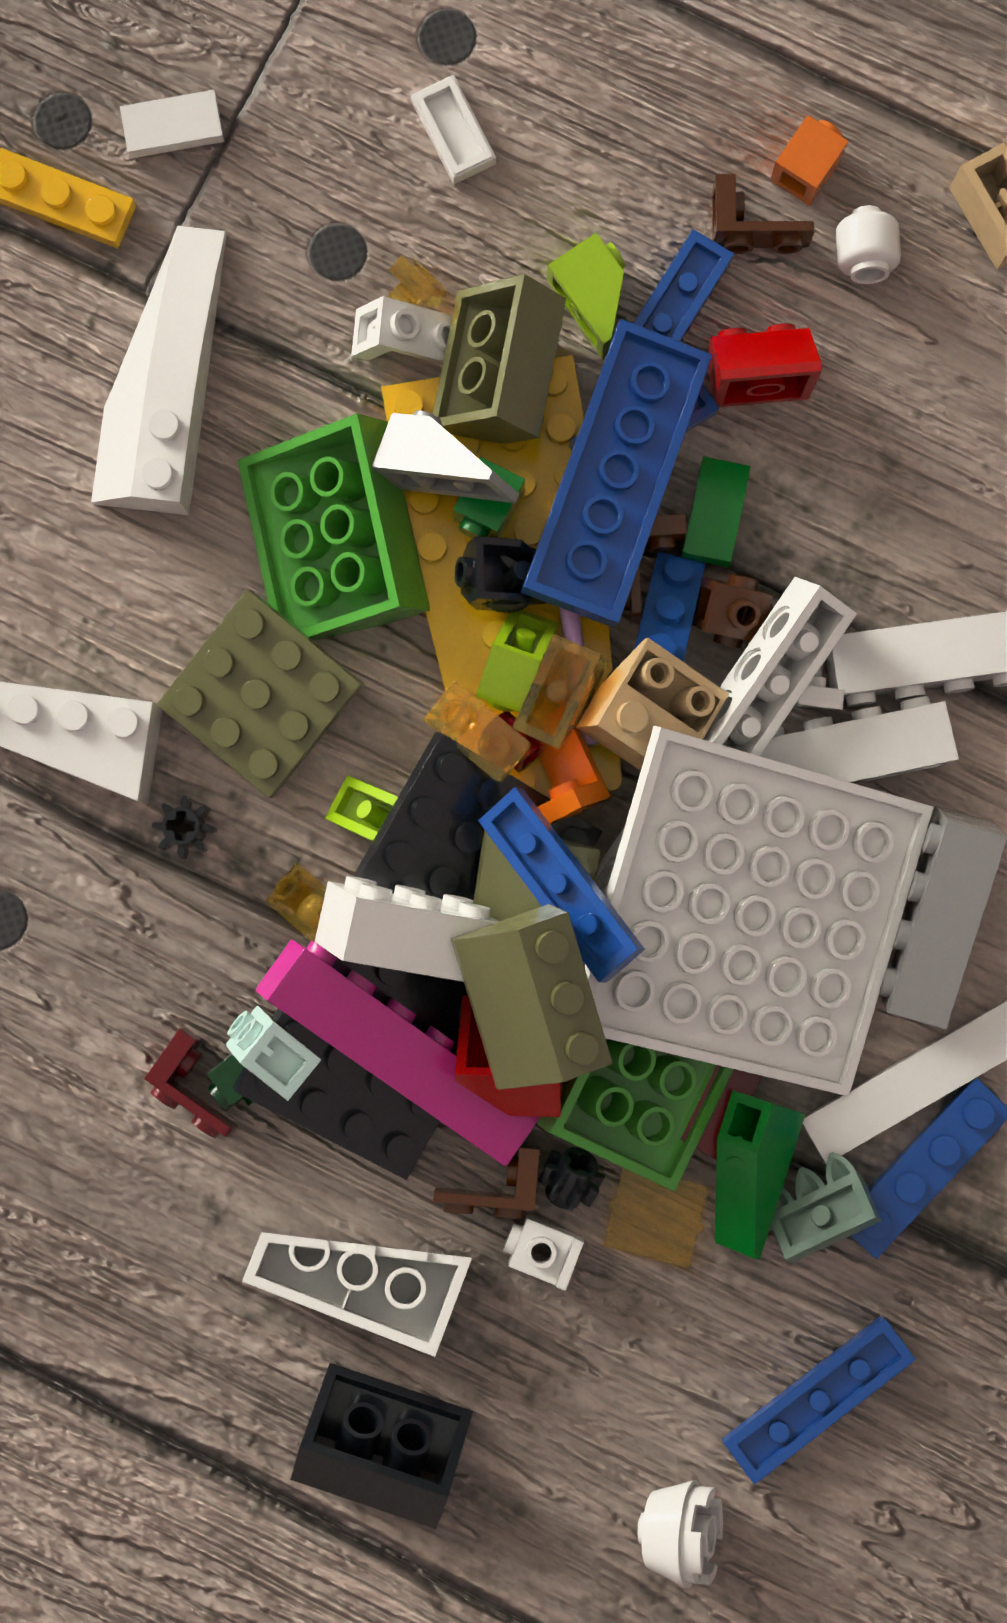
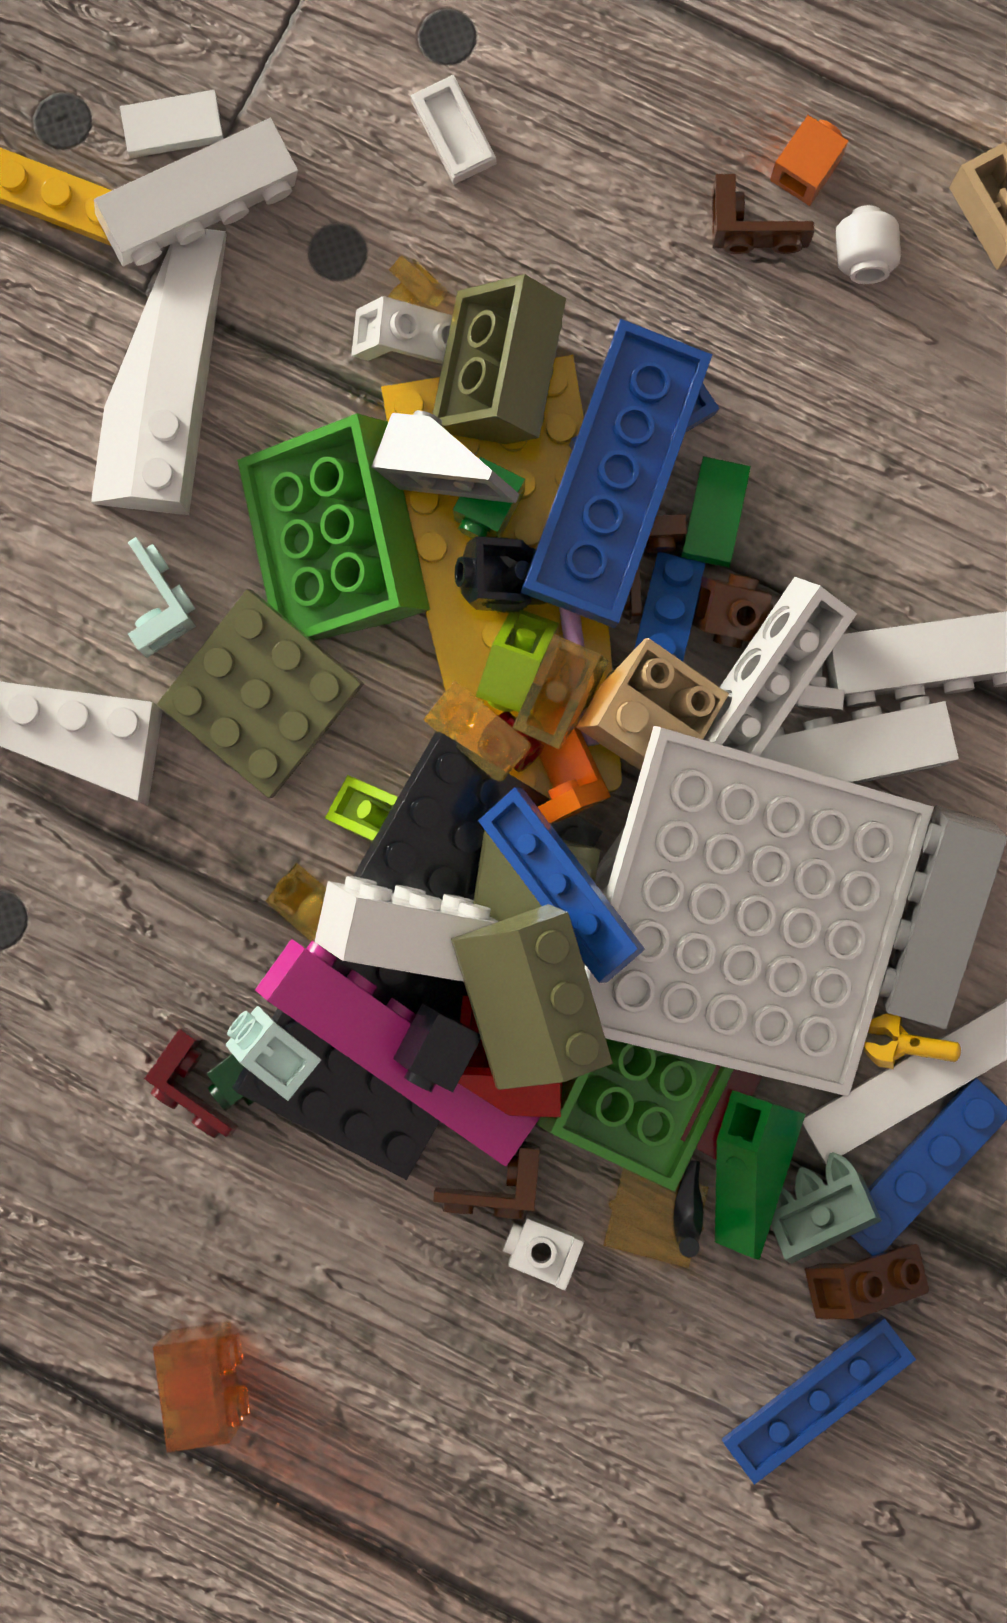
black gear [152,796,217,859] -> none
white wedge [242,1232,472,1357] -> none
black slope [290,1363,473,1529] -> none
black gear [538,1147,605,1211] -> none
lime slope [547,233,626,358] -> none
blue plate [633,229,734,342] -> none
white cone [638,1480,723,1589] -> none
red slope [707,323,822,407] -> none
none -> white brick [94,117,298,267]
none -> light aqua bracket [128,537,196,658]
none -> clear orange brick [153,1321,249,1453]
none -> black brick [393,1003,481,1092]
none -> black bar [673,1160,704,1258]
none -> reddish brown bracket [804,1244,929,1319]
none -> yellow bar [863,1013,961,1069]

